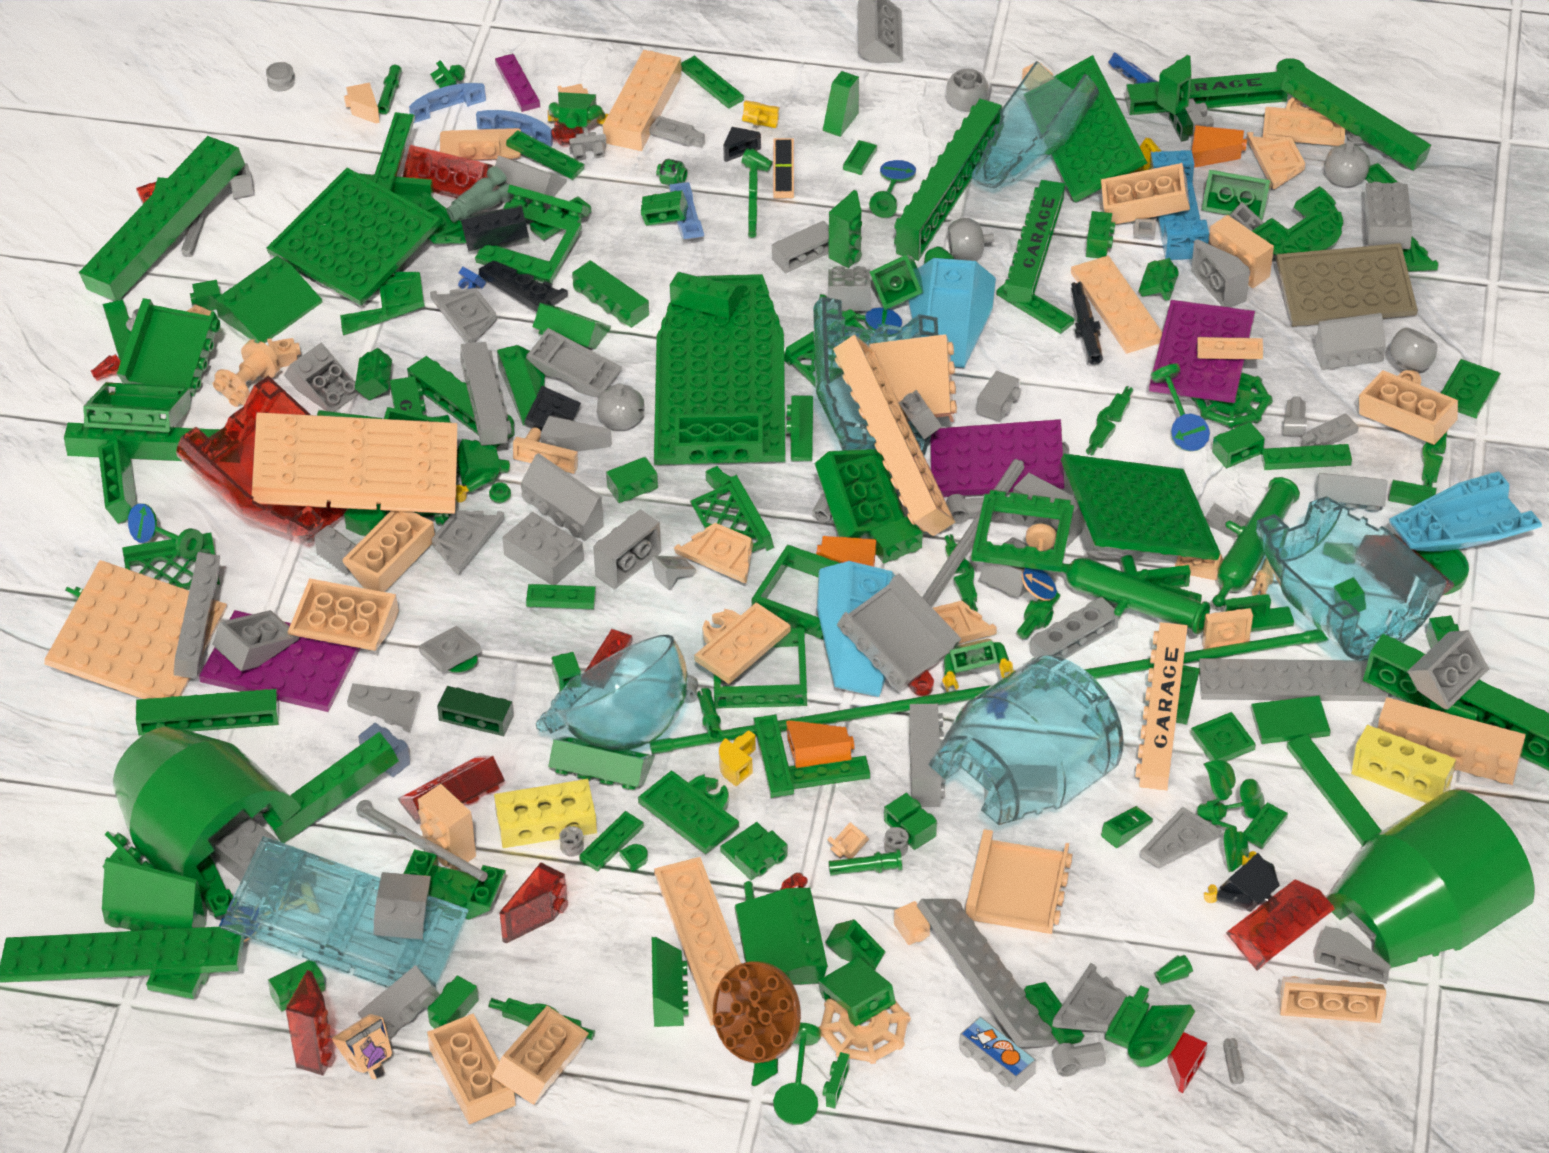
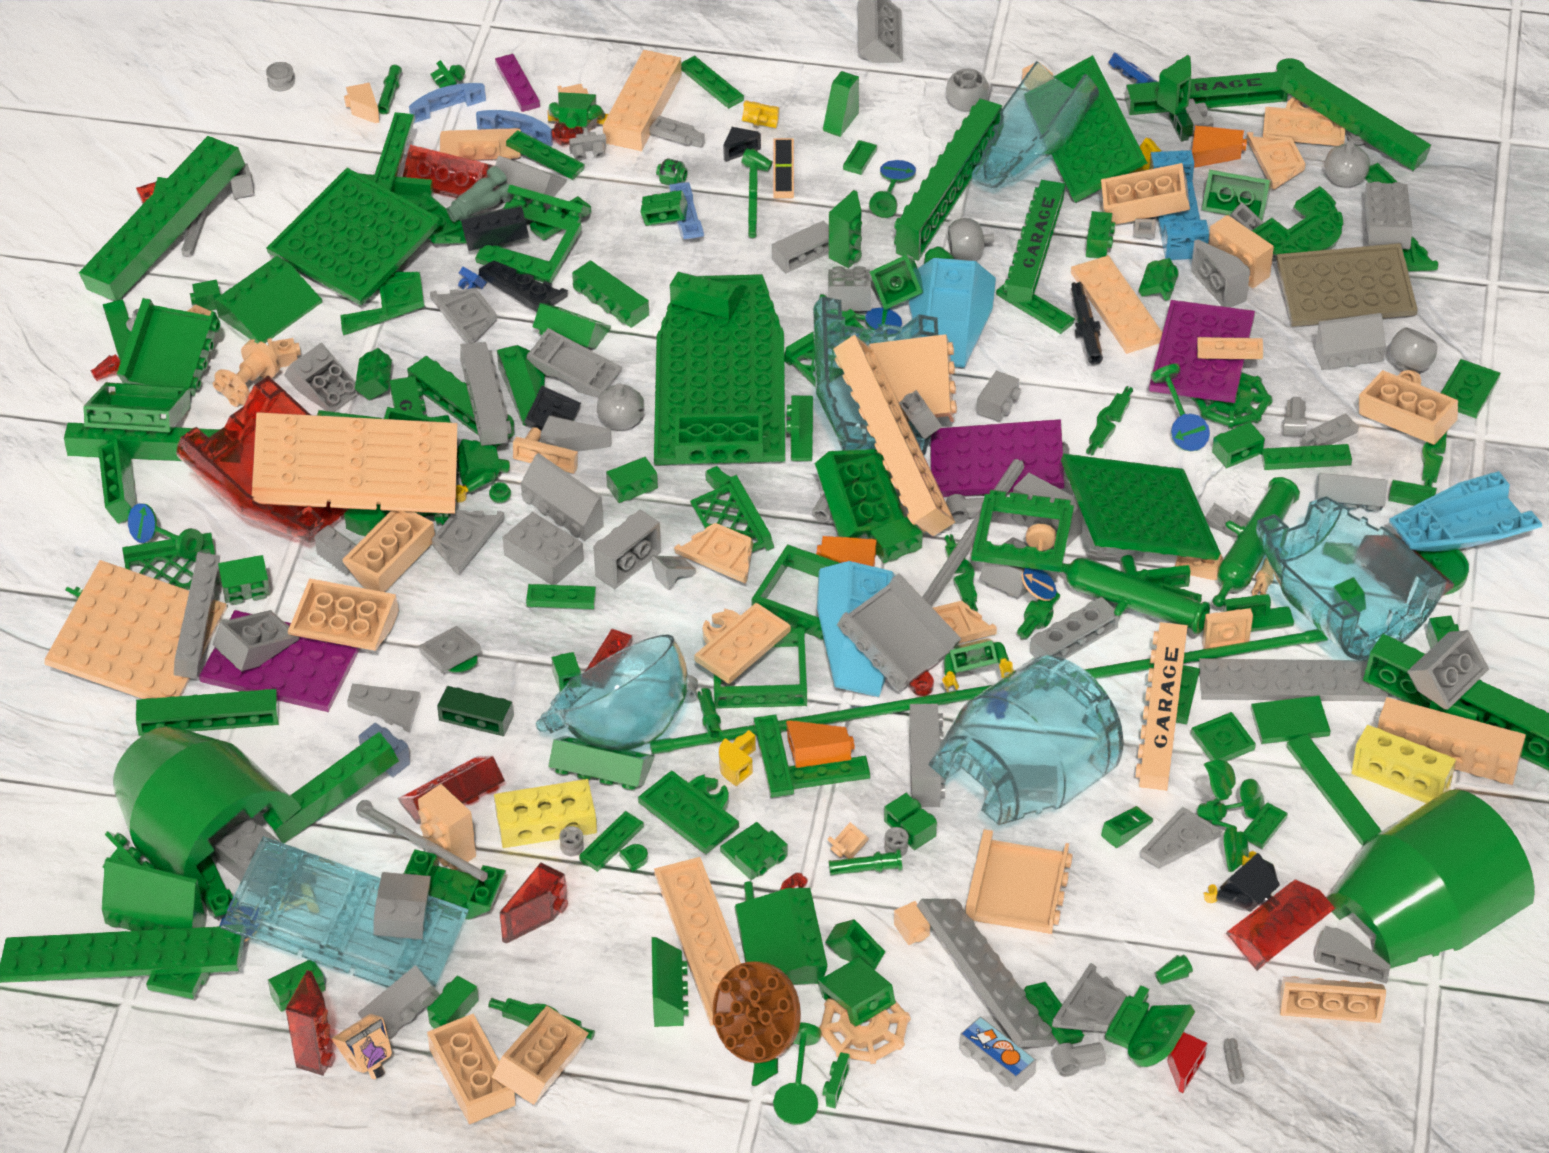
none -> green brick [218,555,270,604]

